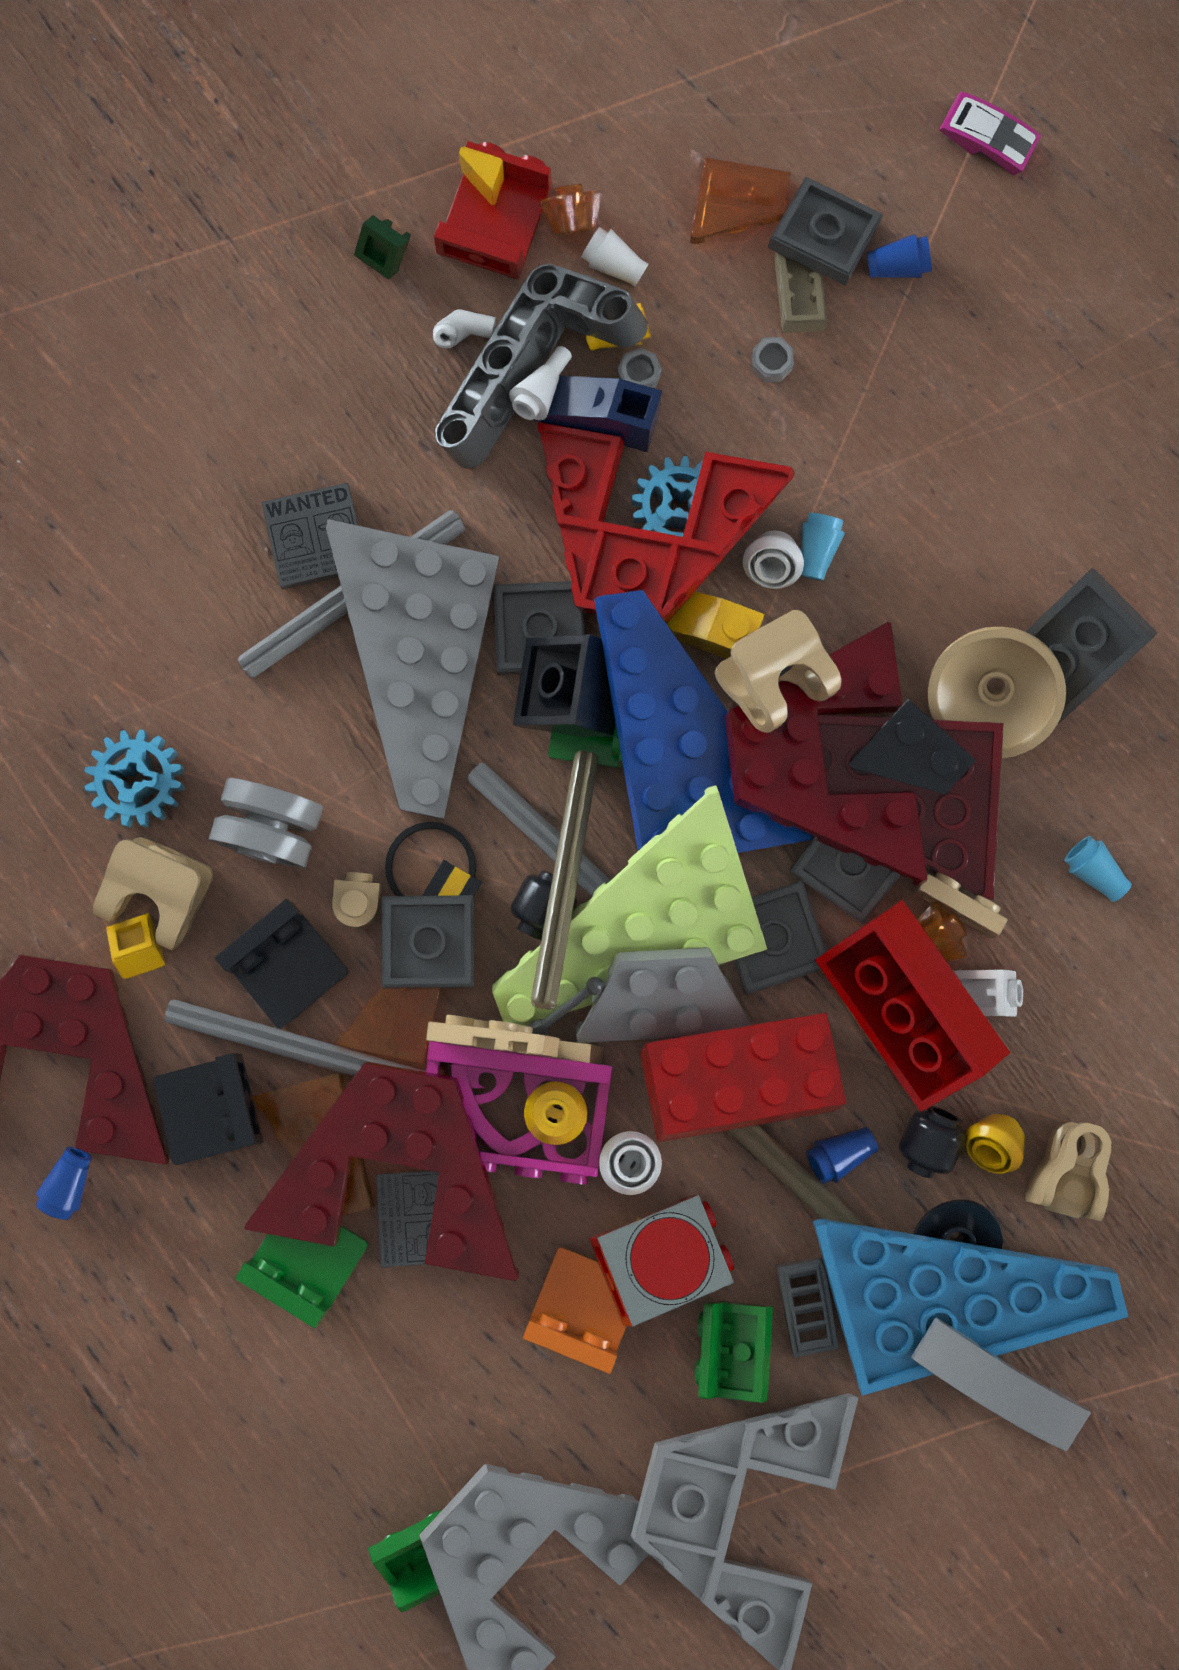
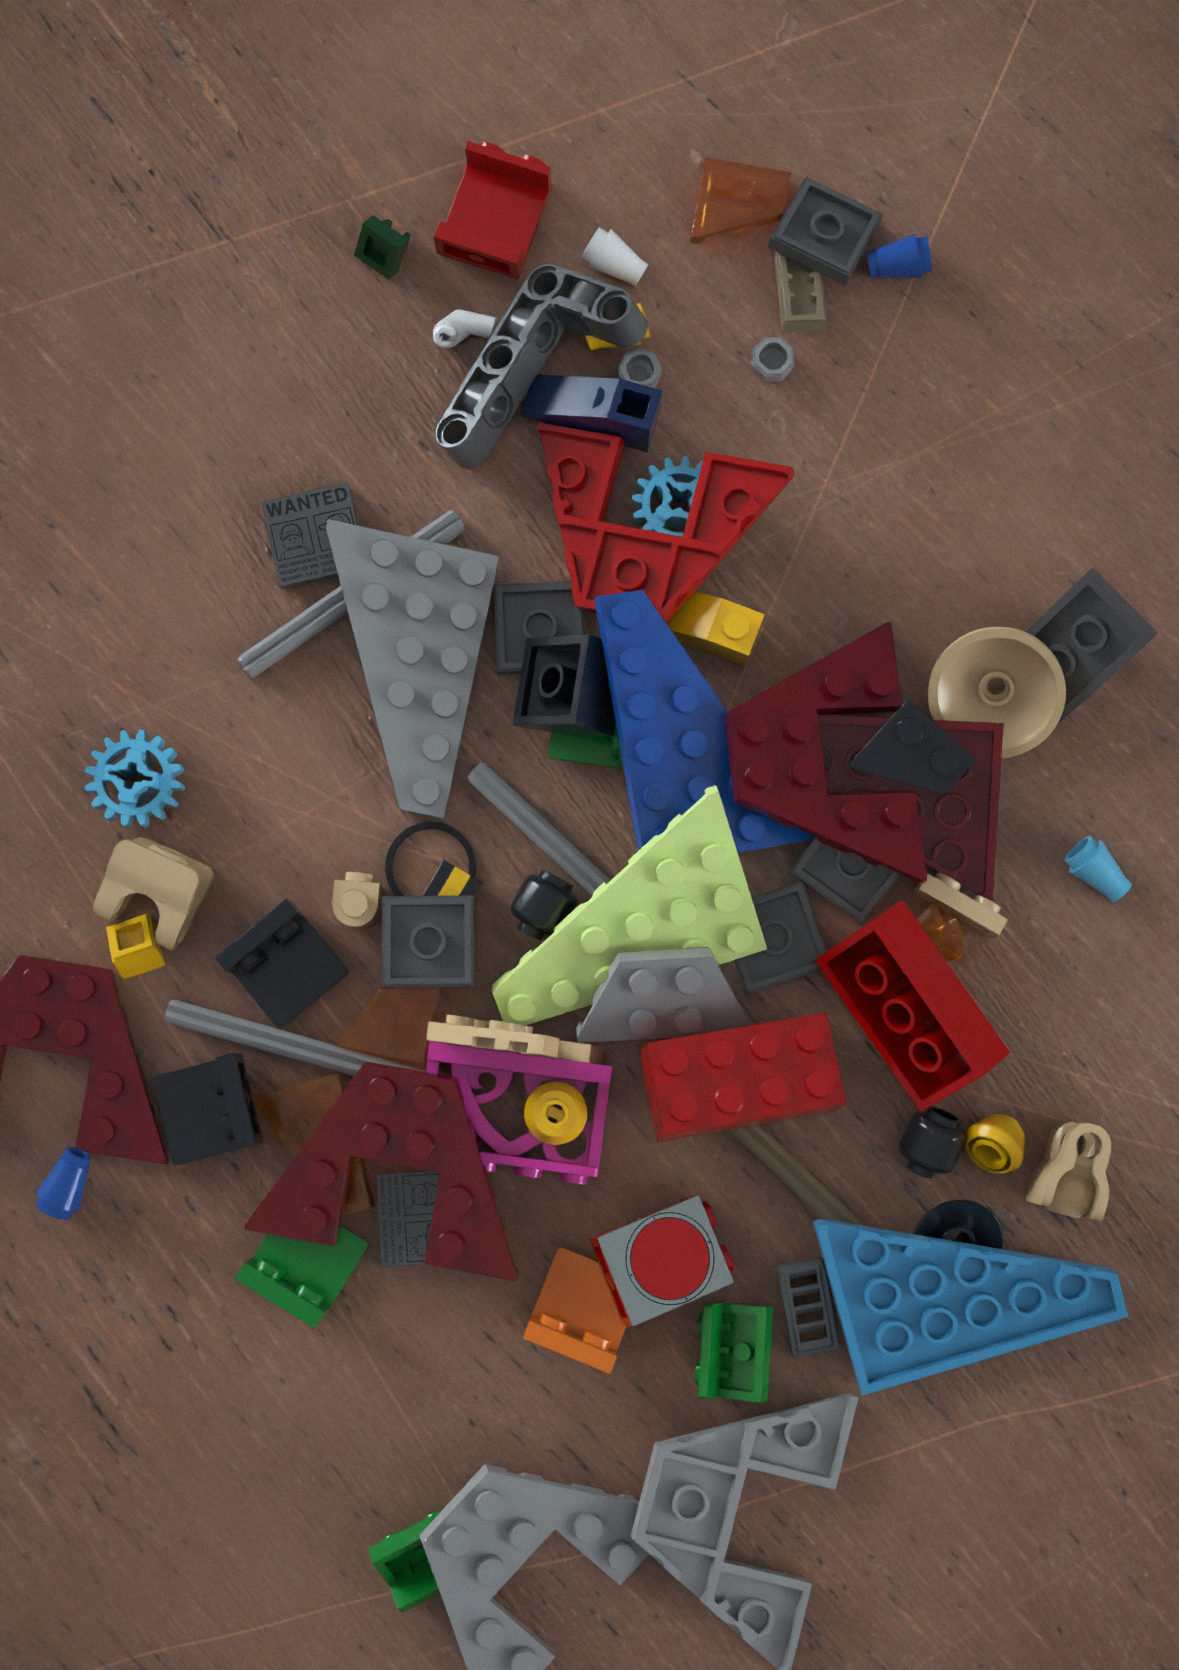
light grey wheel [208,778,324,869] -> none
yellow slope [459,147,504,206] -> none
white cone [509,346,572,420] -> none
dark grey hinge [530,977,604,1035] -> none
dark tan axle [531,751,598,1010] -> none
clear orange piece [541,184,601,235] -> none
white cone [599,1131,662,1195] -> none
tan piece [715,610,841,733] -> none
white cone [743,530,804,589] -> none
medium azure cone [801,513,845,581] -> none
blue cone [806,1127,878,1184] -> none
light grey slope [911,1318,1091,1451] -> none
slope [939,91,1041,176] -> none
white bracket [953,970,1023,1017] -> none

